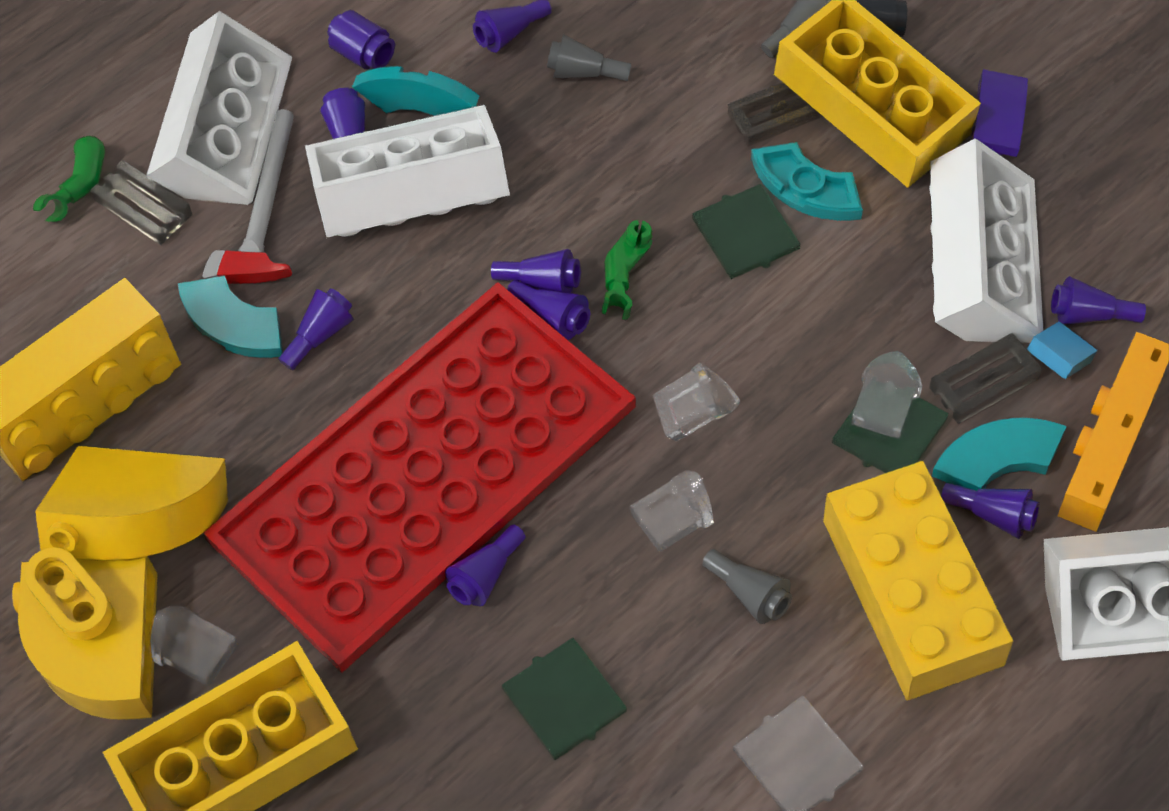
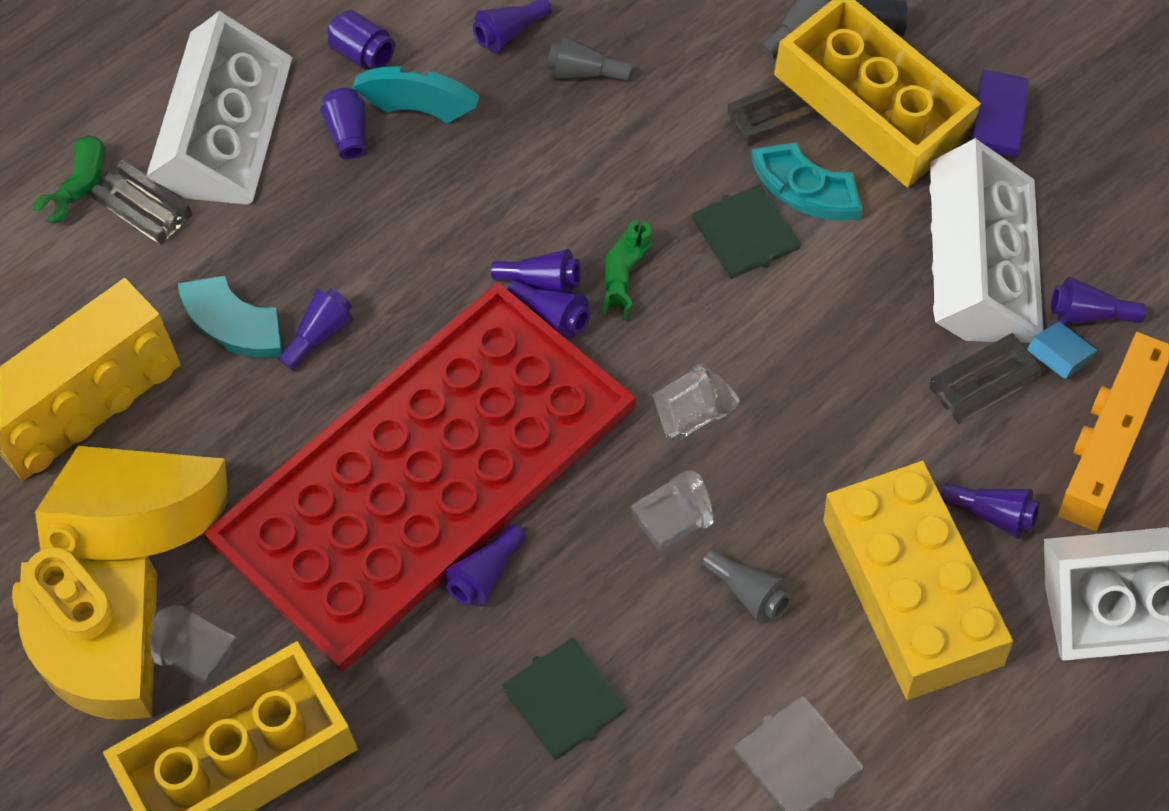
light grey piece [202,109,294,284] -> none
white slope [305,105,510,237] -> none
clear green piece [832,375,949,473] -> none
clear tile [851,351,922,439] -> none
teal tile [932,418,1067,490] -> none

